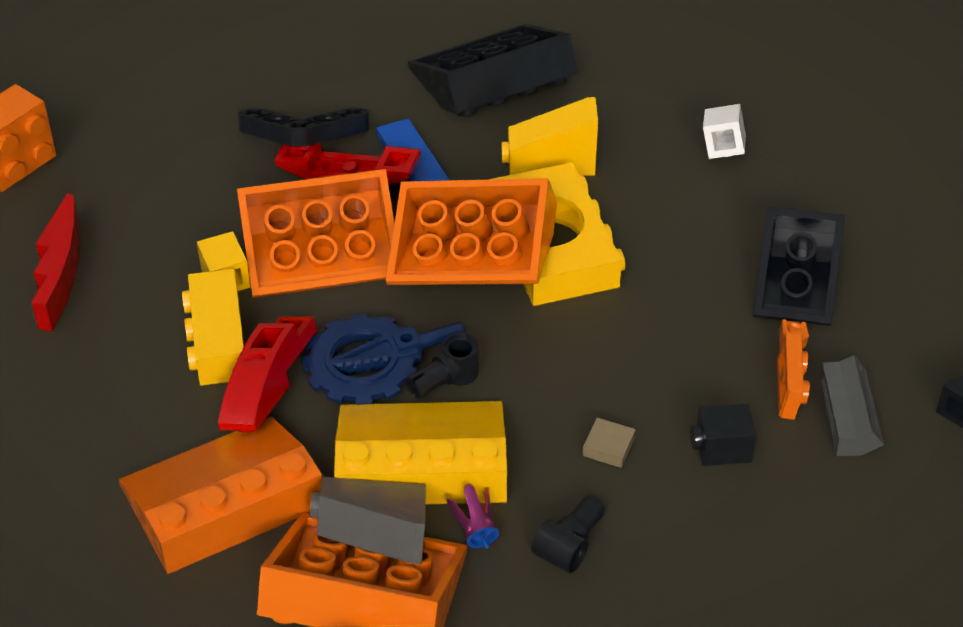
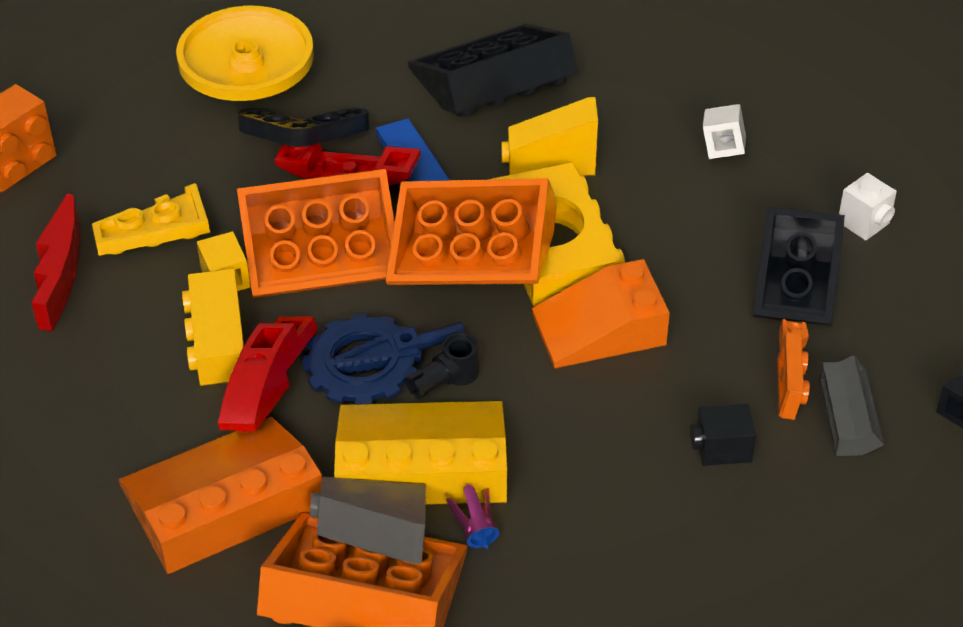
black pin [531,495,605,574] -> none
dark tan tile [582,418,636,468] -> none
none -> yellow wing [92,183,210,256]
none -> yellow dish [176,6,314,101]
none -> orange slope [532,259,670,369]
none -> white brick [839,173,897,240]

